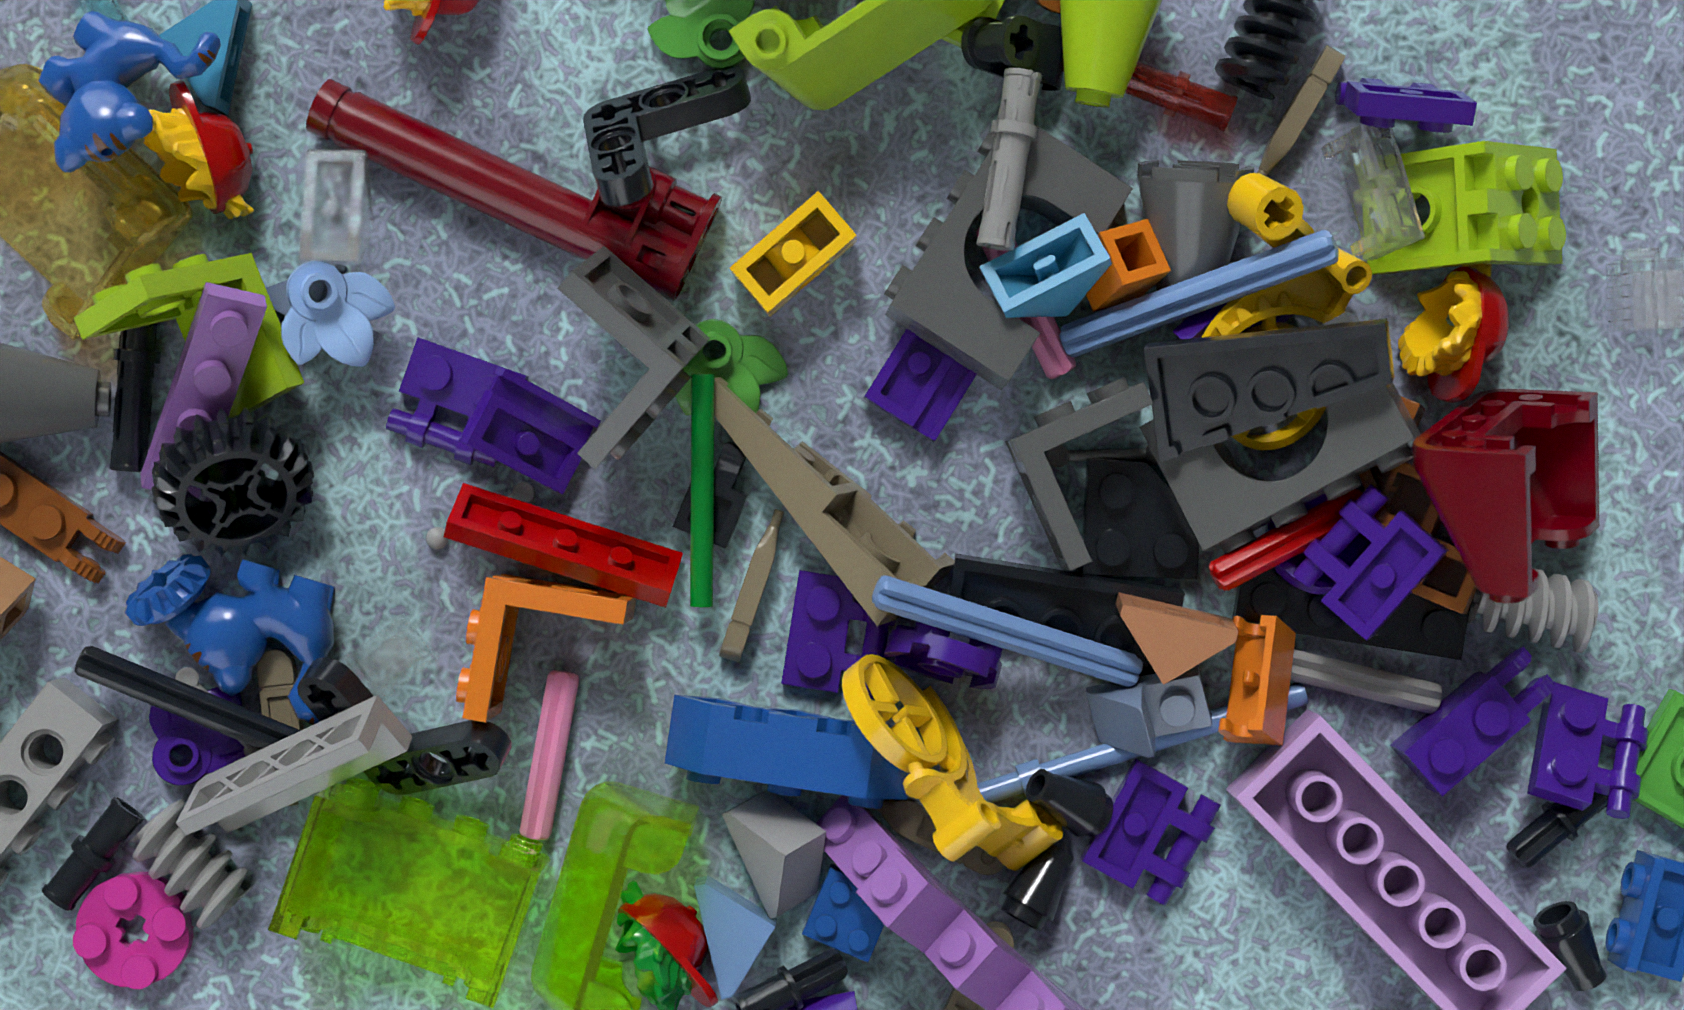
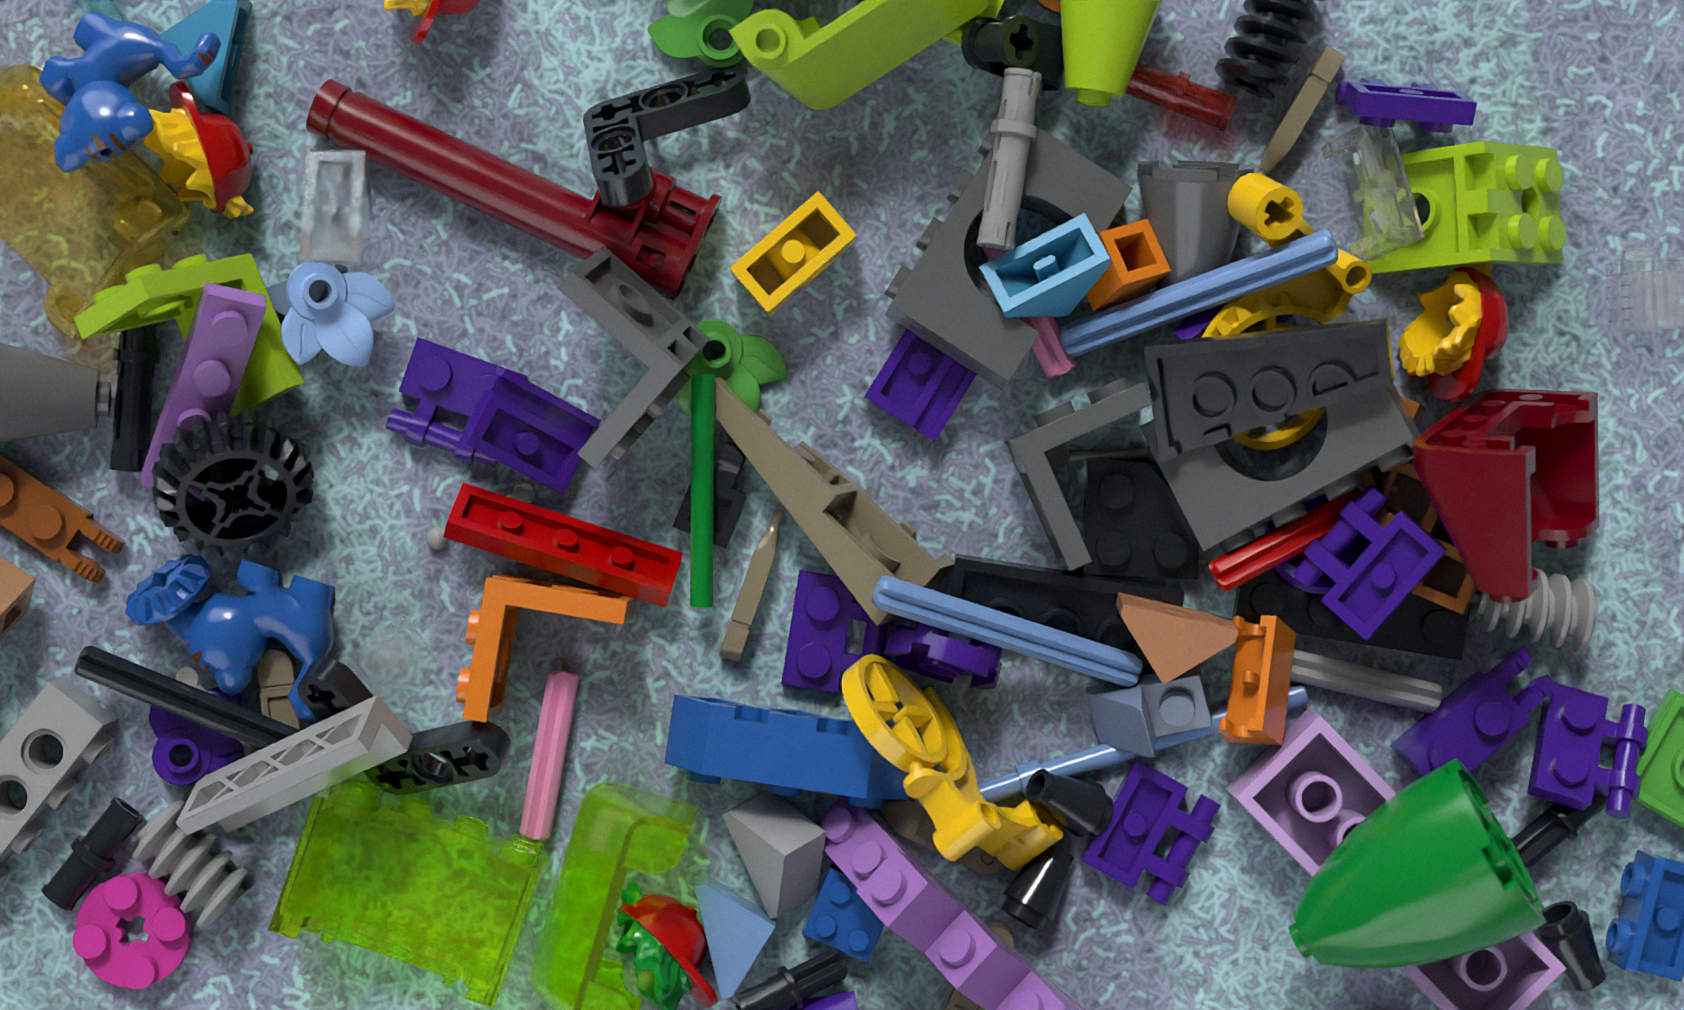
none -> green cylinder [1288,758,1547,968]

